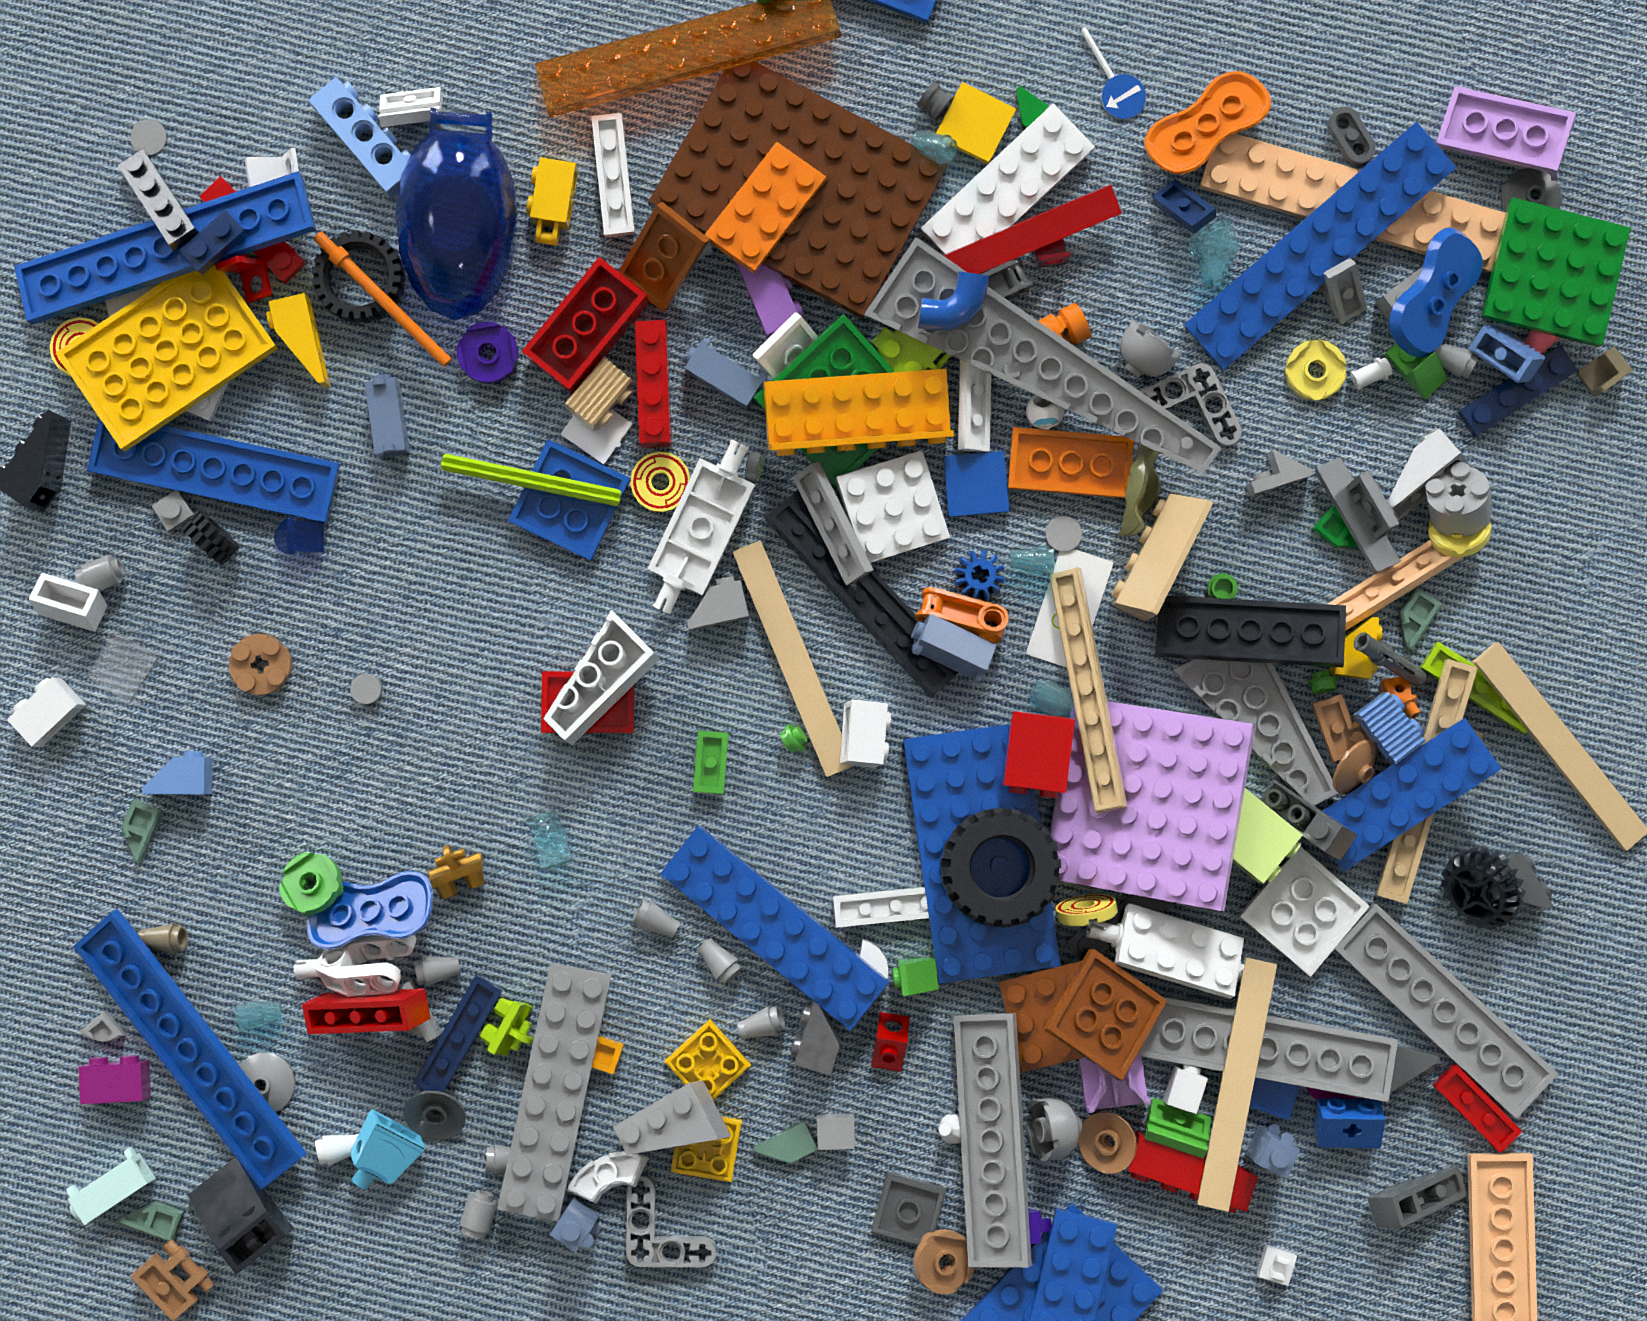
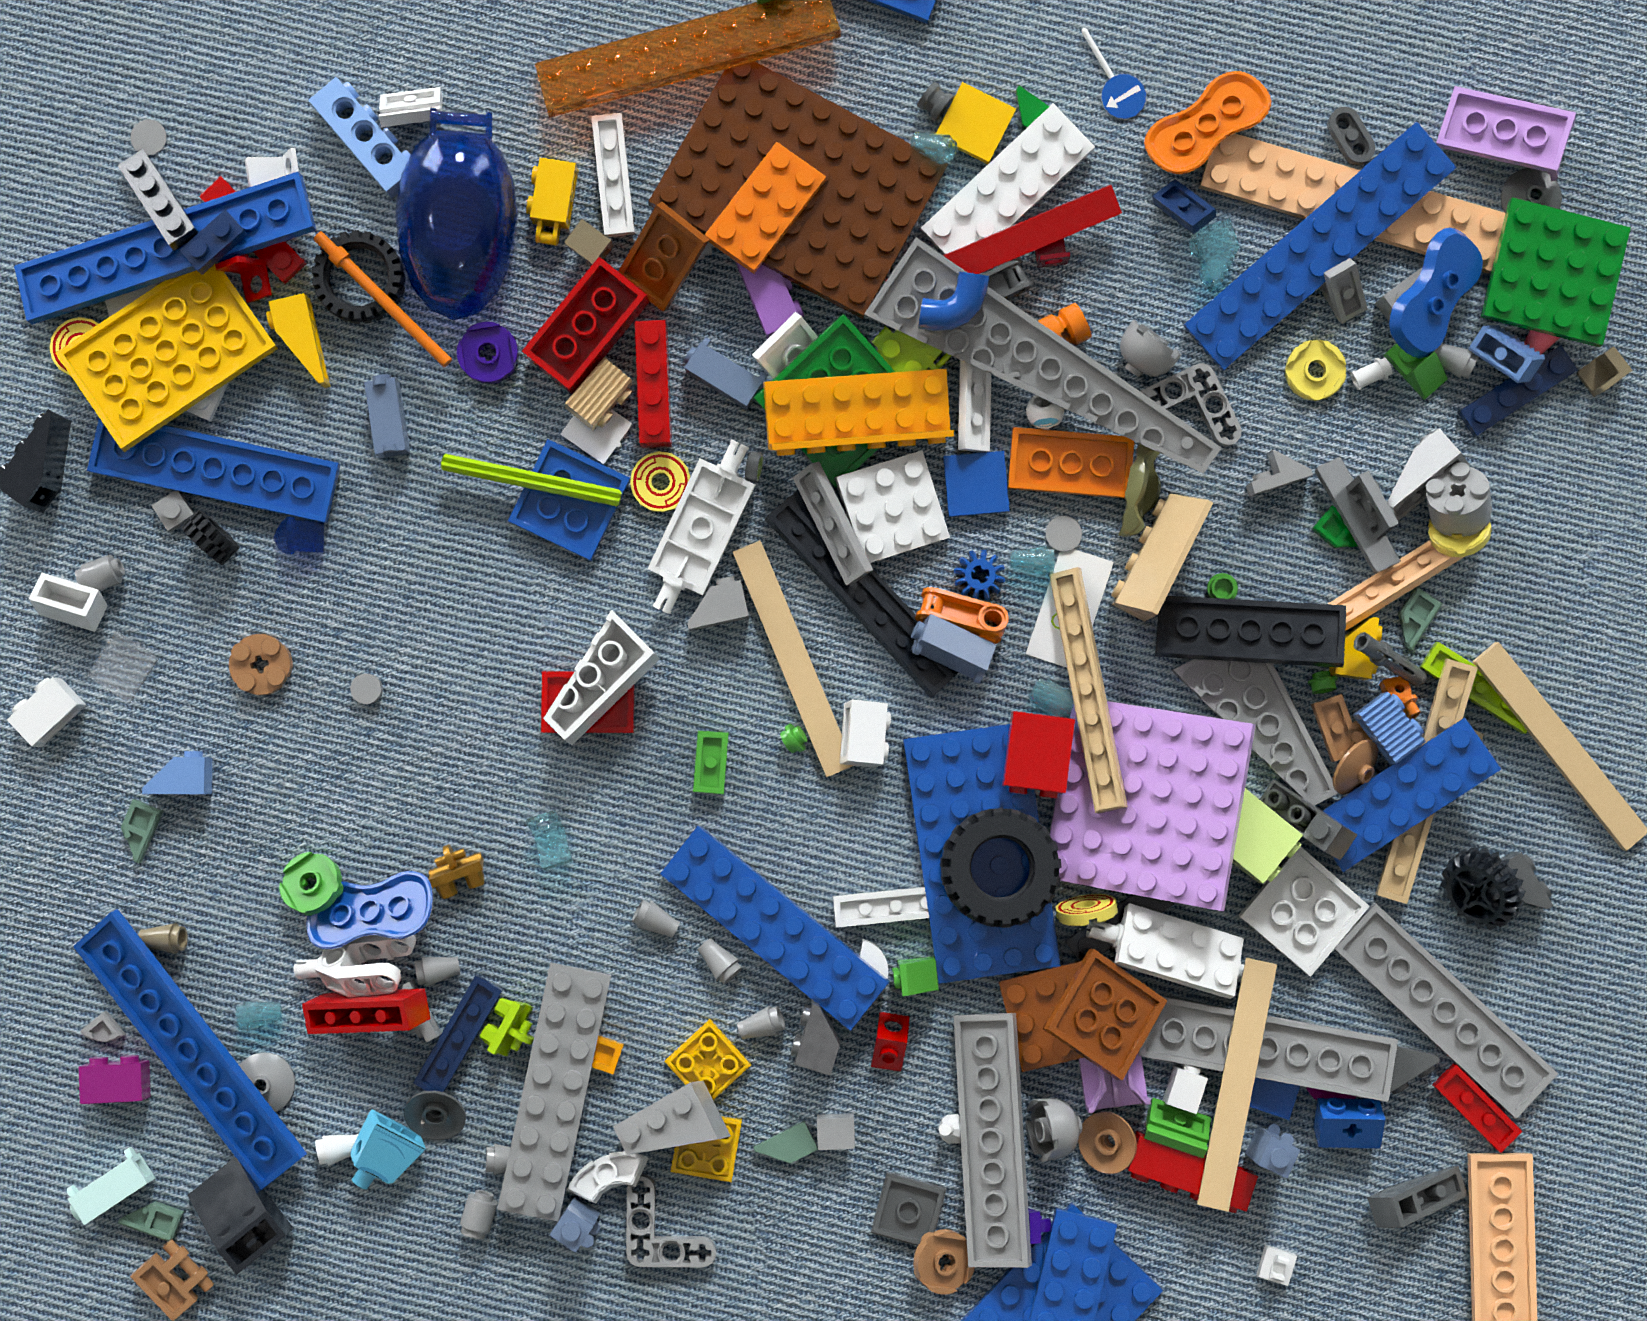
none -> dark tan panel [565,219,614,267]

